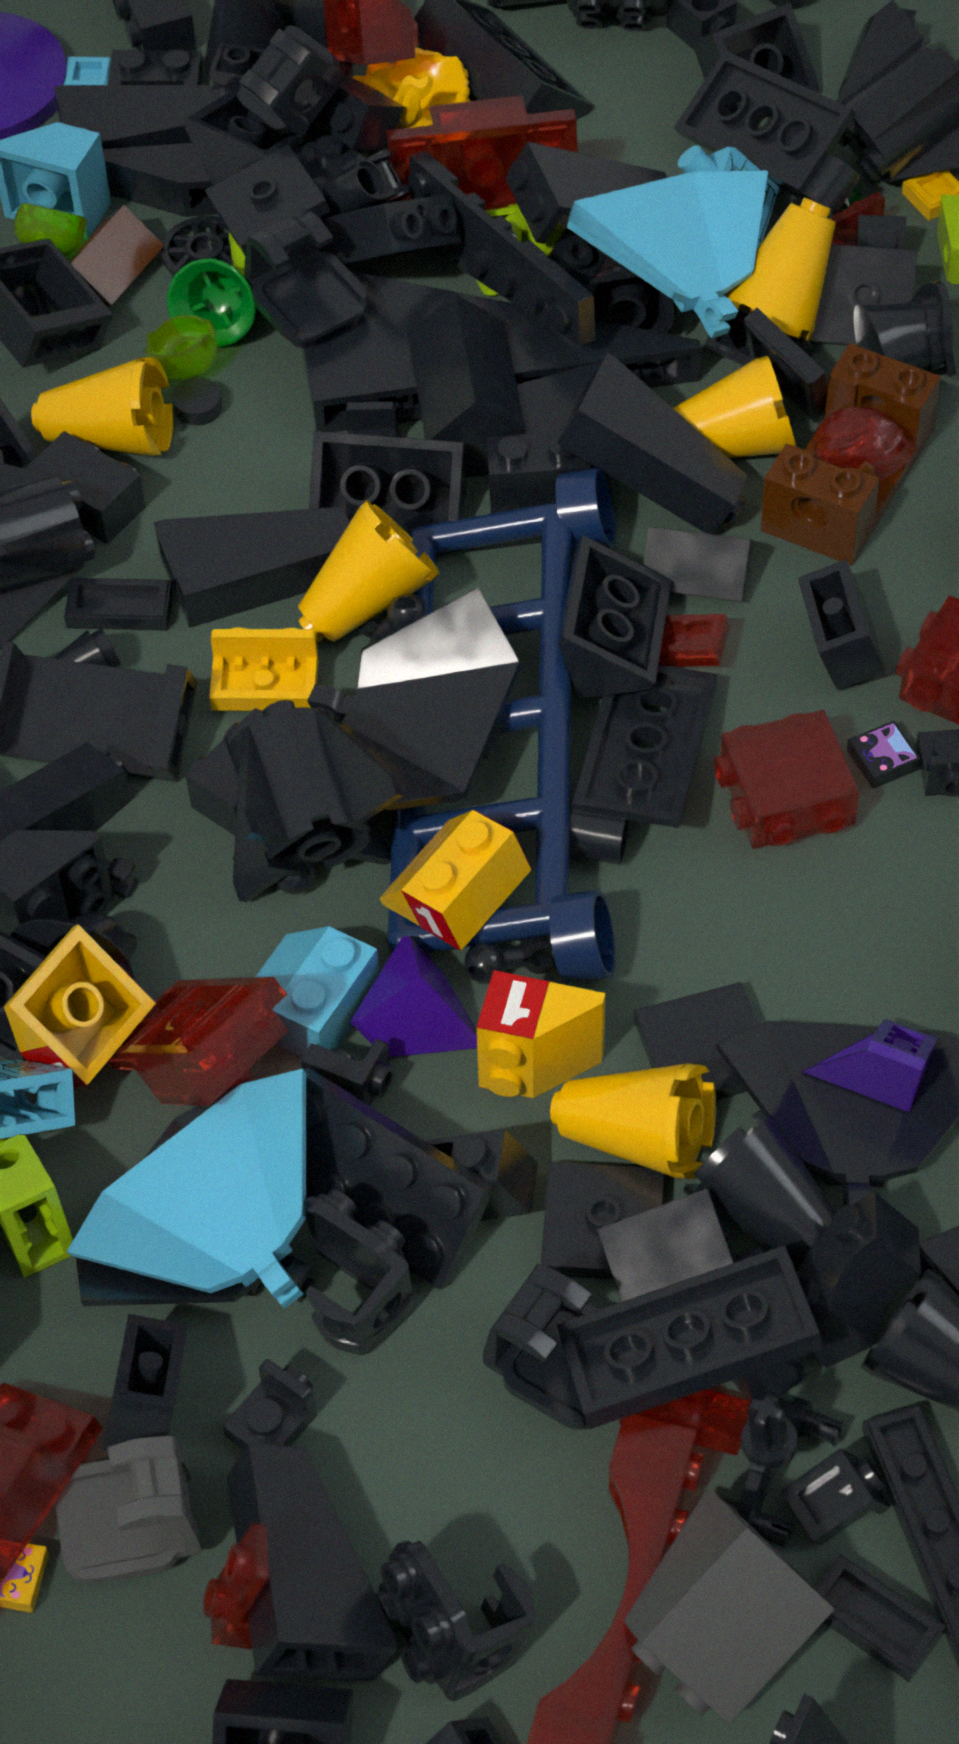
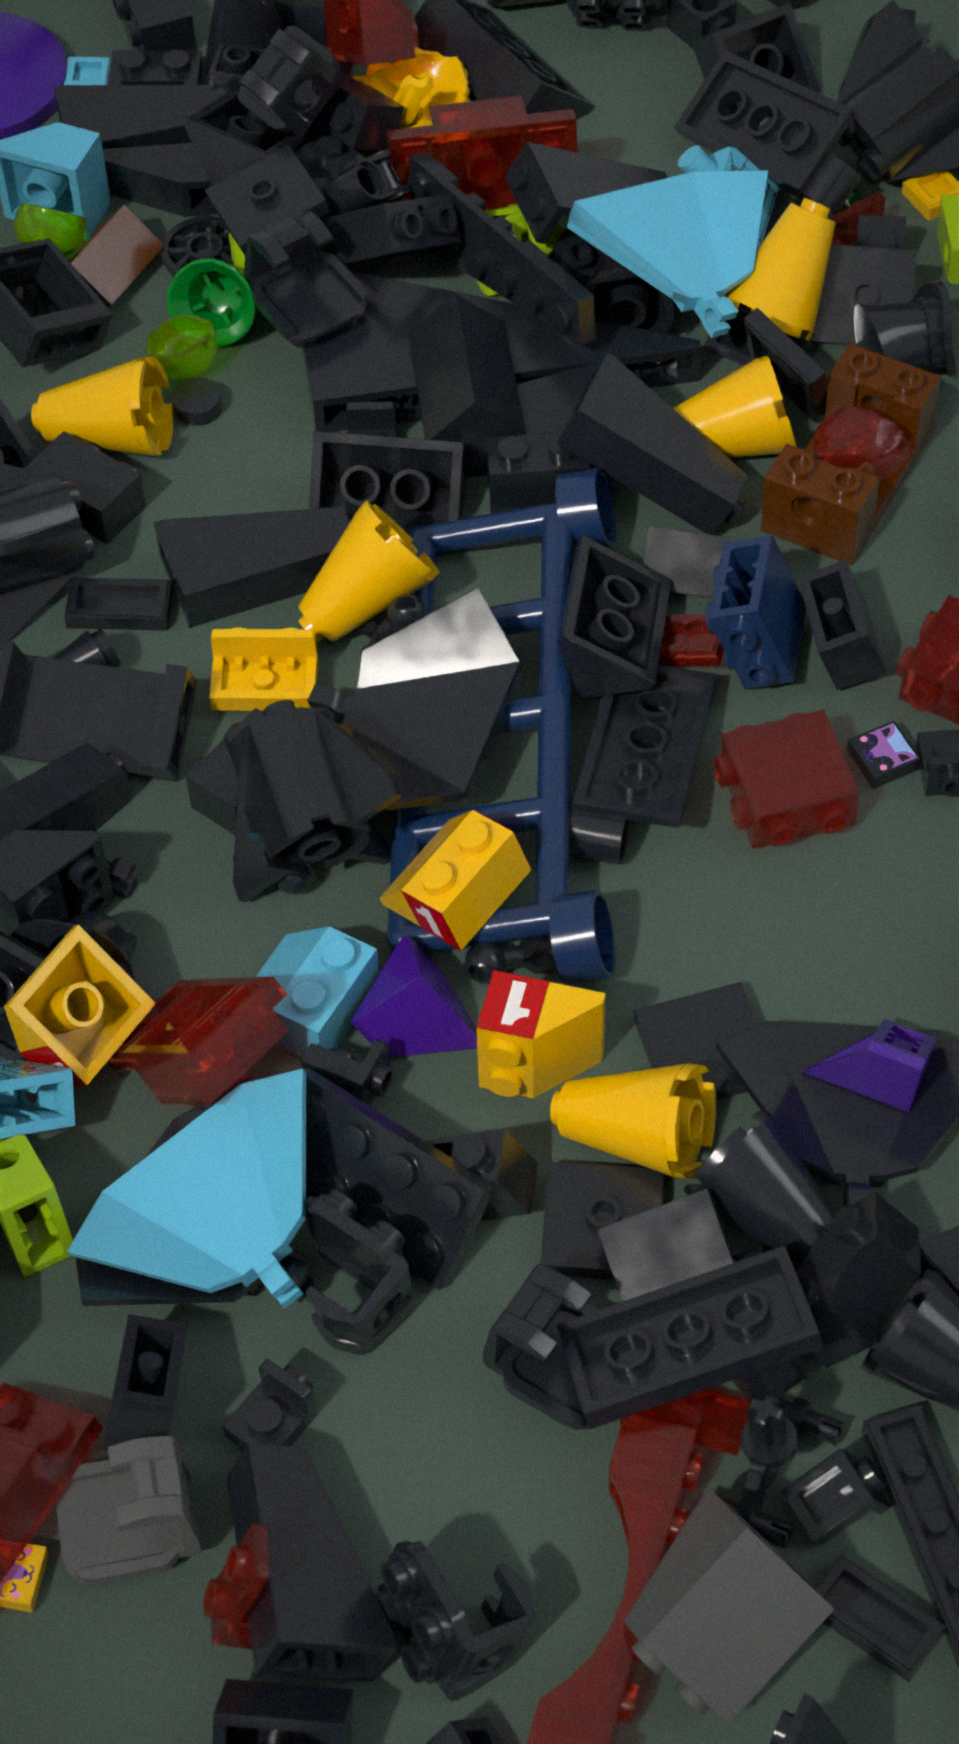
none -> dark blue brick [705,535,806,689]

